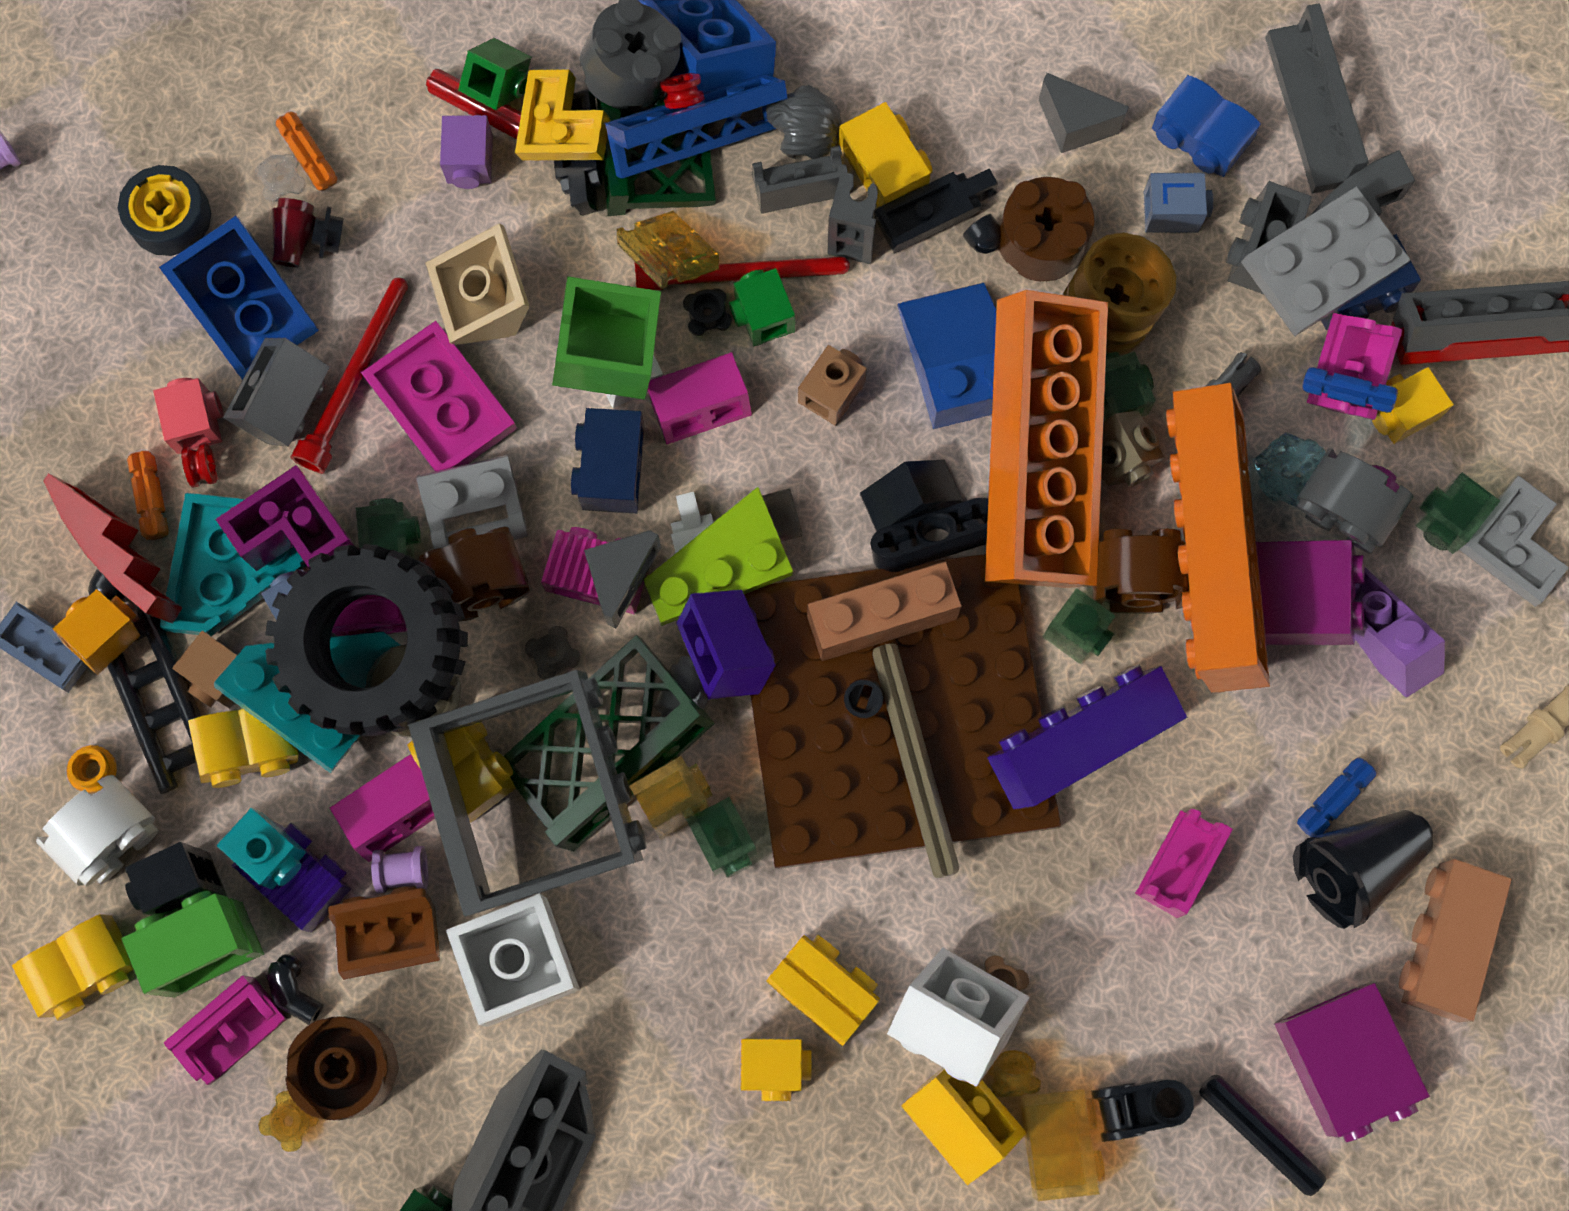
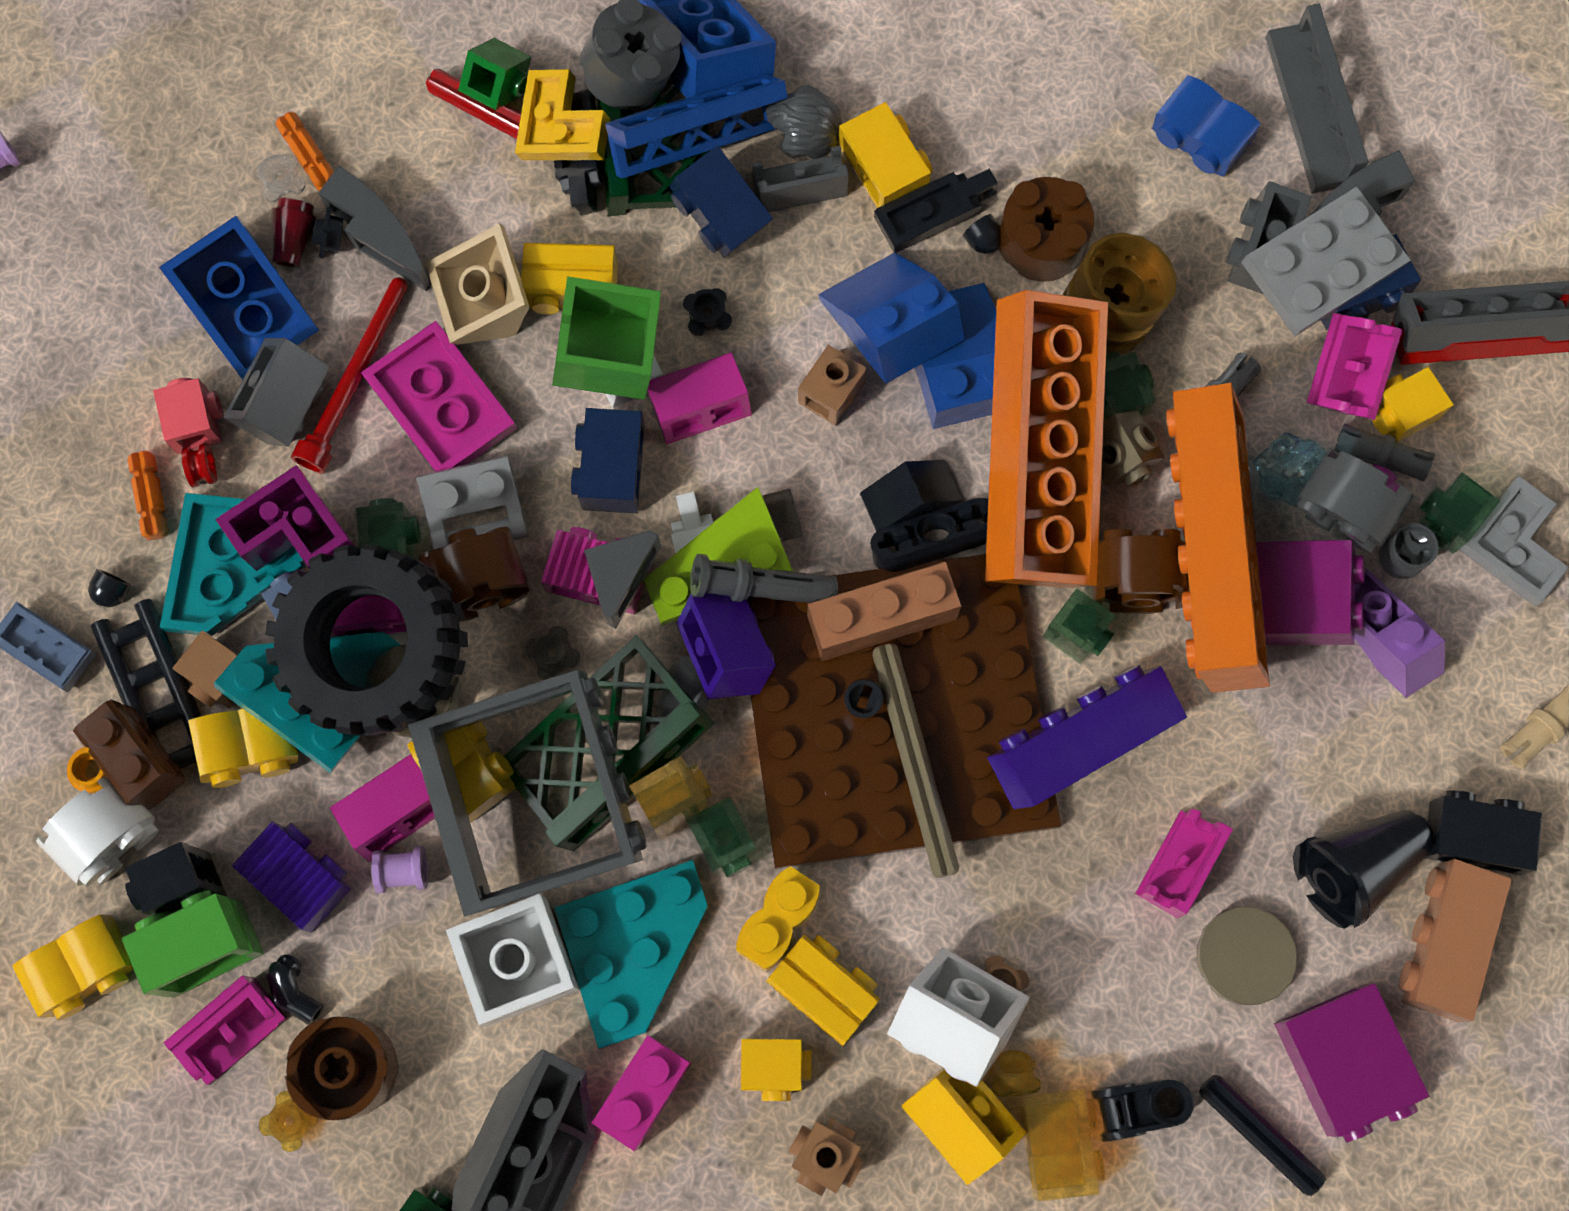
slope [43,473,183,624] -> none
light orange brick [53,589,140,675] -> none
wheel [117,165,212,256] -> none
teal brick [216,808,306,890] -> none
dark orange bracket [328,887,440,980] -> none
medium lavender brick [440,115,493,189] -> none
clear yellow plate [616,211,719,289] -> none
red piece [634,256,850,290] -> none
red bush [660,73,705,109] -> none
green brick [729,268,795,347] -> none
dark grey hinge [827,171,878,264] -> none
dark grey slope [1039,73,1129,153] -> none
sand blue brick [1143,173,1213,233] -> none
blue axle [1297,757,1376,837] -> none
blue axle [1302,367,1398,413] -> none
none -> reddish brown brick [73,699,187,810]
none -> dark grey slope [318,166,431,291]
none -> yellow brick [521,243,618,315]
none -> teal plate [554,860,709,1049]
none -> dark pink brick [592,1035,692,1151]
none -> dark blue brick [669,145,773,258]
none -> dark grey pin [690,554,838,603]
none -> yellow brick [736,866,820,972]
none -> medium nougat brick [788,1117,864,1196]
none -> blue slope [818,253,965,384]
none -> dark tan tile [1196,907,1297,1005]
none -> dark grey pin [1334,423,1435,482]
none -> dark grey wheel [1379,523,1439,579]
none -> black brick [1424,790,1542,875]

